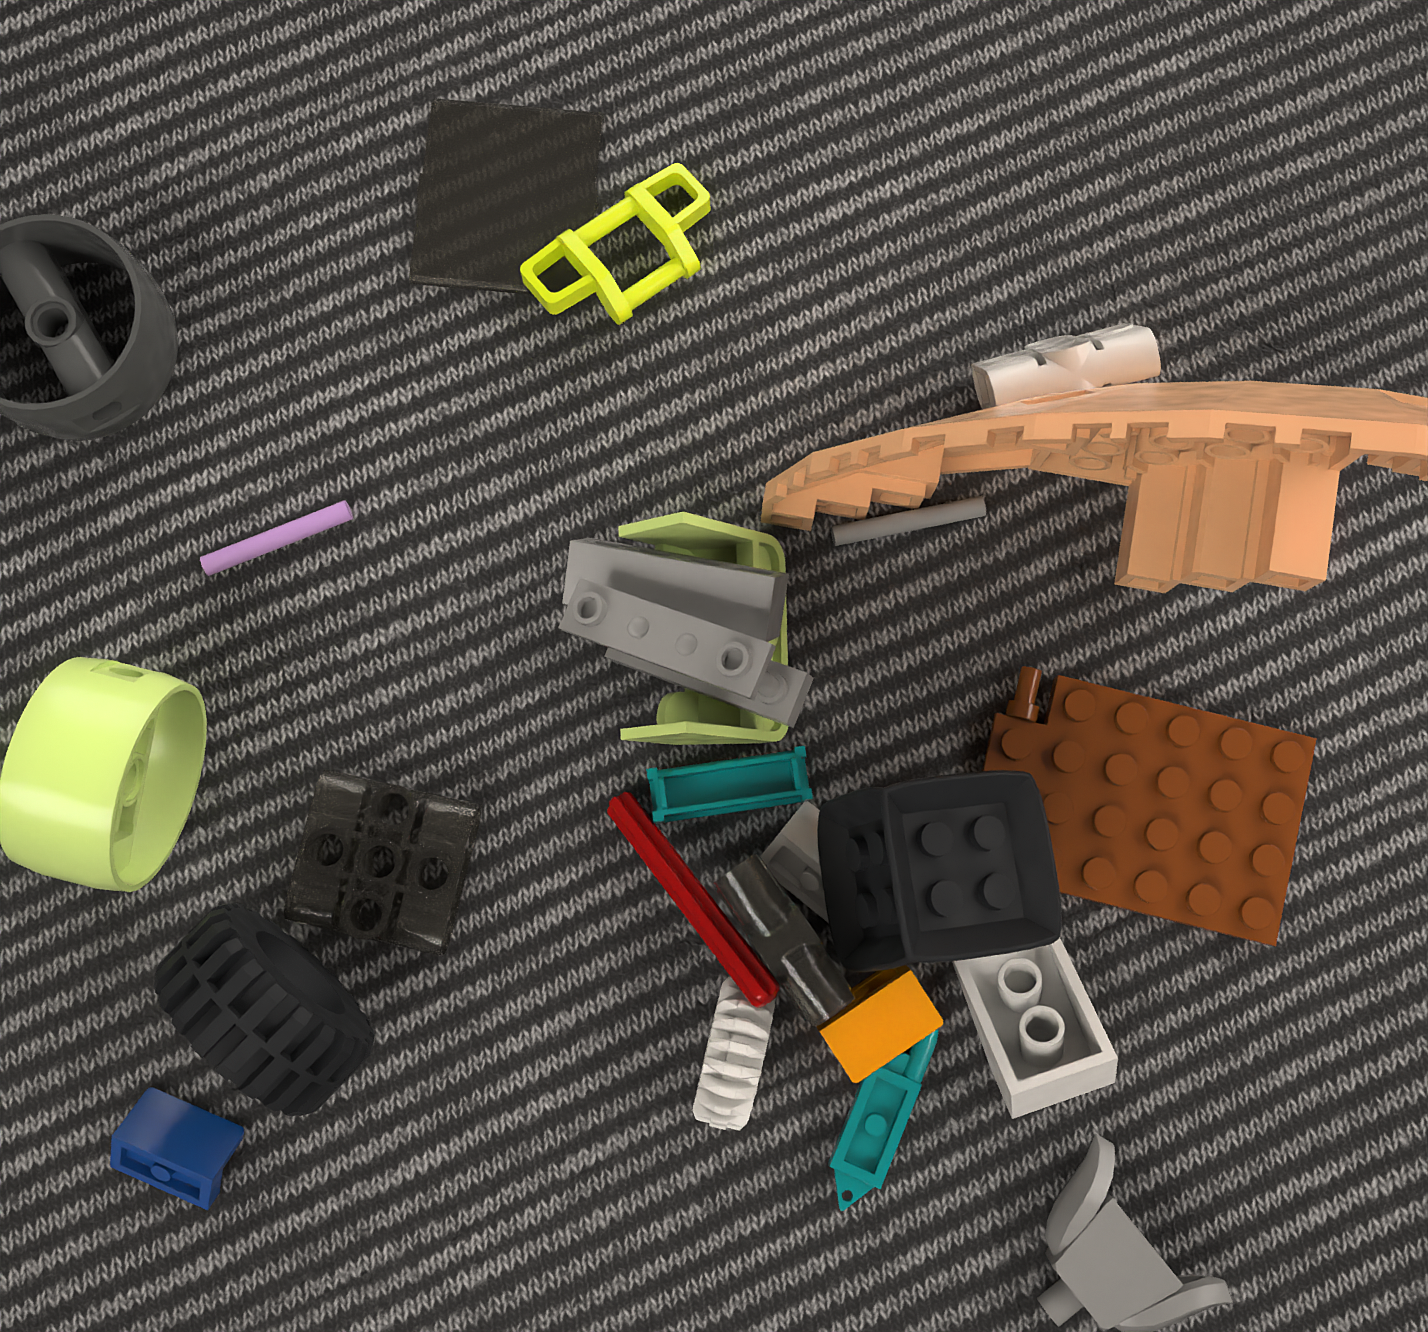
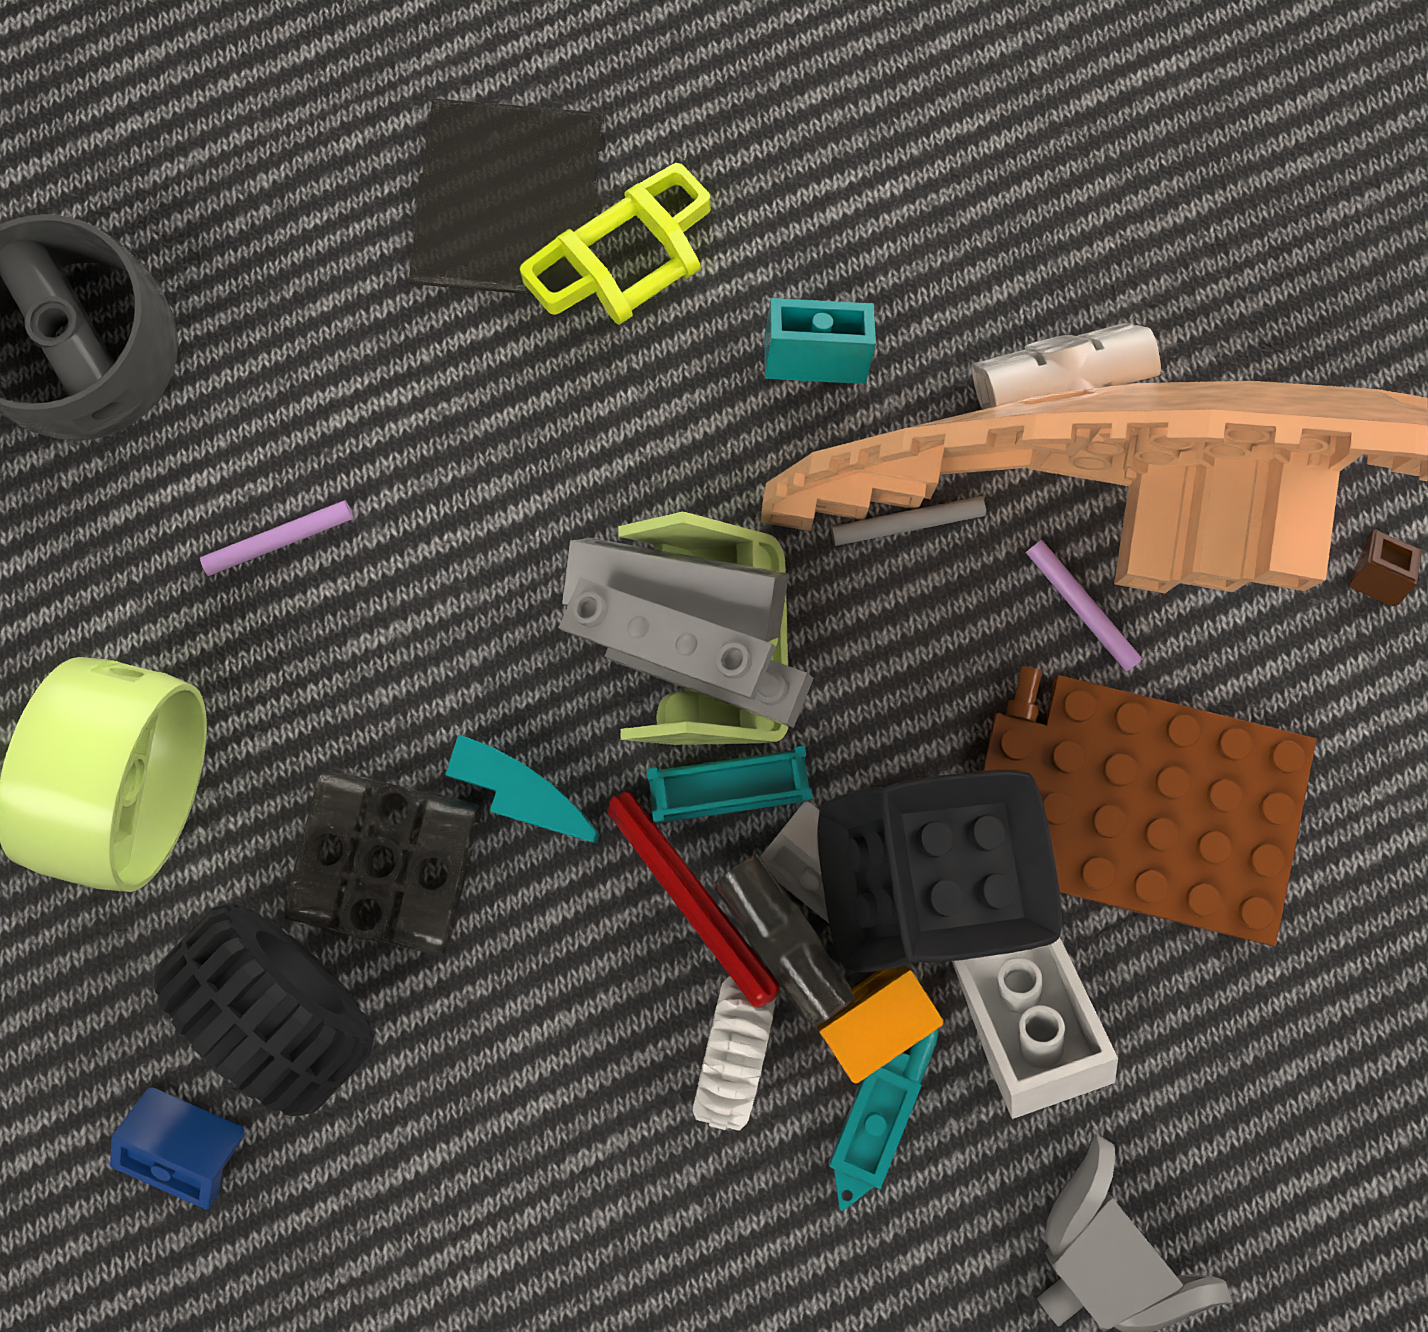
none -> teal slope [445,734,600,844]
none -> teal brick [764,298,876,384]
none -> lavender bar [1026,540,1142,672]
none -> reddish brown slope [1350,529,1422,606]

